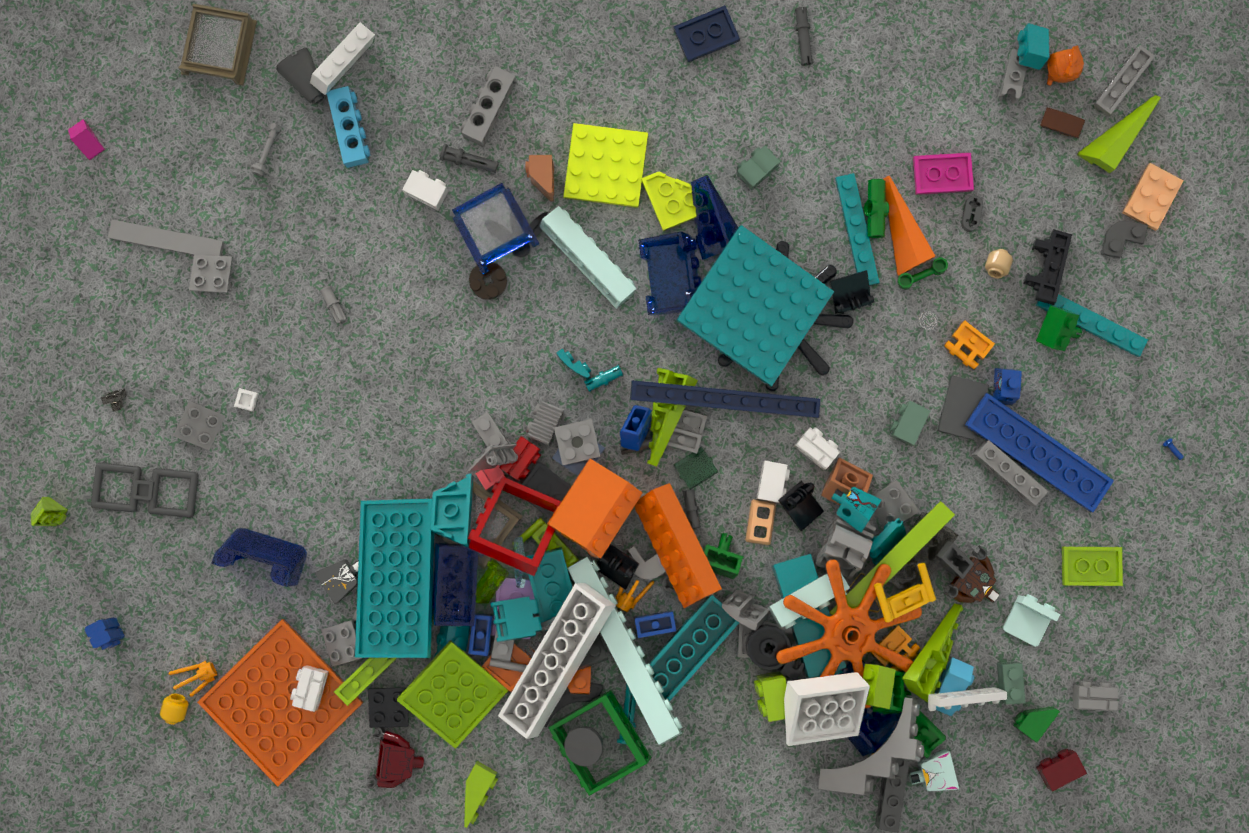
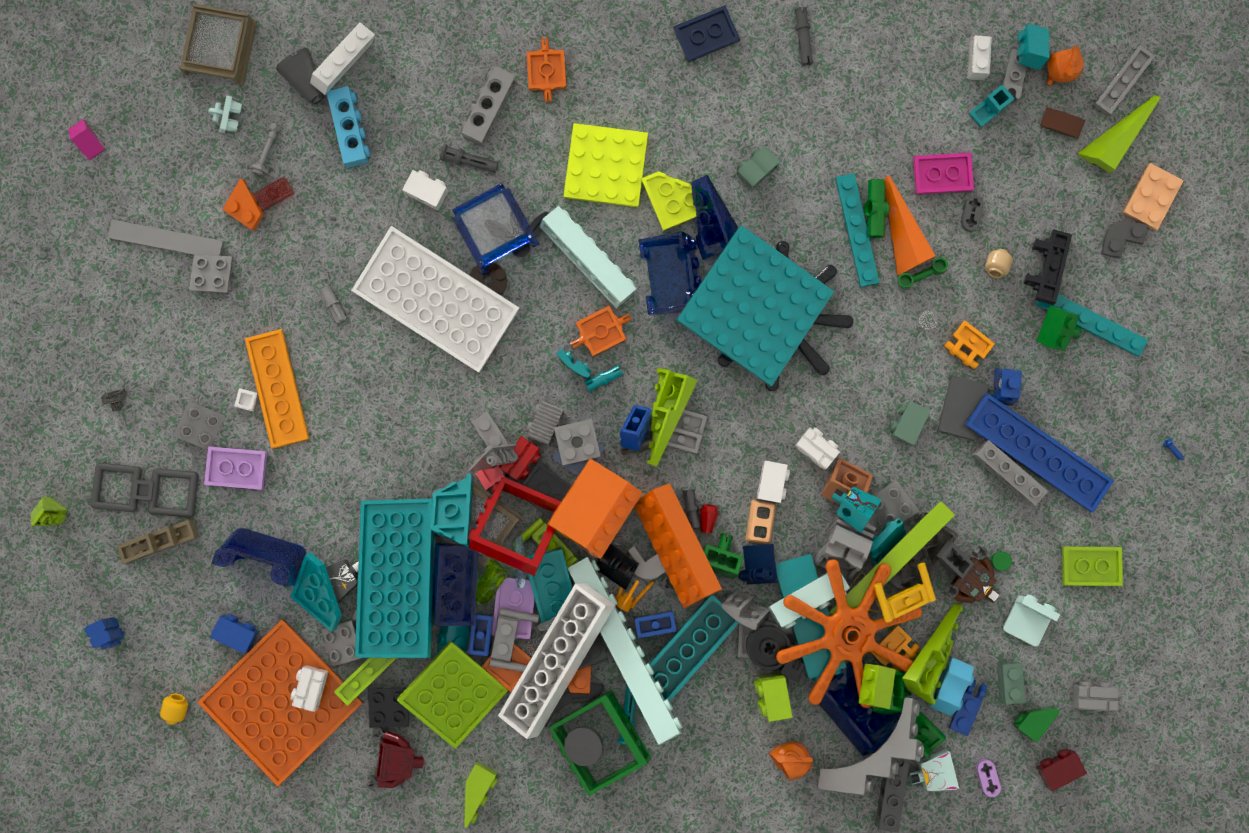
light orange plant [168,661,217,697] -> none
teal plate [490,596,542,642] -> none
nougat slope [525,155,554,201] -> none
dark blue plate [630,380,821,418] -> none
clear green piece [673,447,718,490] -> none
black hinge [778,480,824,531] -> none
white slope [784,672,870,746] -> none
black hinge [830,270,875,314] -> none
white hinge [928,687,1007,711] -> none
none -> dark tan slope [117,519,199,564]
none -> lavender plate [204,446,267,490]
none -> light aqua hips [208,96,242,133]
none -> blue brick [210,614,260,654]
none -> orange wing [222,178,264,231]
none -> light orange tile [244,329,310,449]
none -> clear red plate [253,176,295,211]
none -> teal plate [290,552,342,632]
none -> white plate [351,226,520,373]
none -> orange plate [527,38,567,102]
none -> orange plate [570,306,632,357]
none -> red cone [700,504,719,533]
none -> dark blue hinge [738,544,778,585]
none -> orange helmet [768,741,813,781]
none -> blue hinge [948,680,987,736]
none -> white brick [966,36,992,80]
none -> teal brick [968,84,1015,128]
none -> lavender beam [976,759,1001,797]
none -> green tile [991,551,1012,571]

